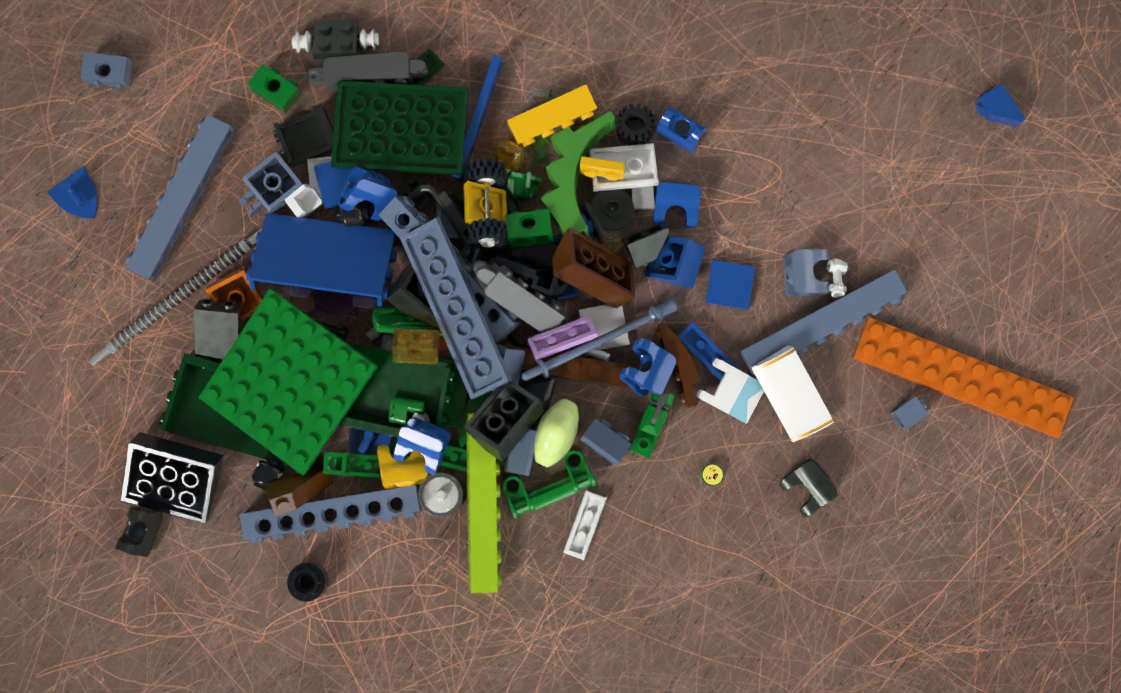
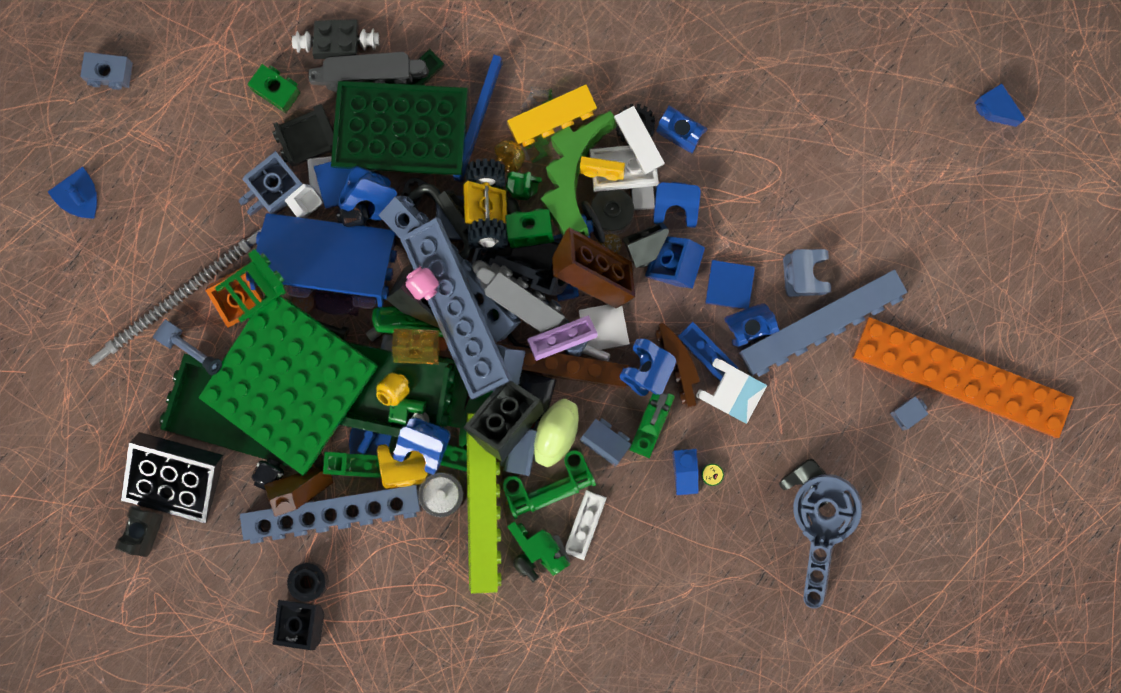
sand blue brick [125,114,235,282] -> none
pearl dark grey panel [194,299,243,359] -> none
sand blue bar [522,299,678,381] -> none
white slope [751,345,834,442] -> none
white bar [826,258,848,298] -> none
none -> sand blue piece [153,319,222,375]
none -> green plate [214,249,286,323]
none -> black slope [272,600,324,651]
none -> yellow head [376,373,410,406]
none -> bright pink head [405,266,439,301]
none -> green plate [507,521,570,576]
none -> pearl dark grey cylinder [513,554,539,583]
none -> white tile [614,106,665,174]
none -> blue slope [672,449,698,495]
none -> blue piece [724,303,780,347]
none -> sand blue beam [793,474,862,608]

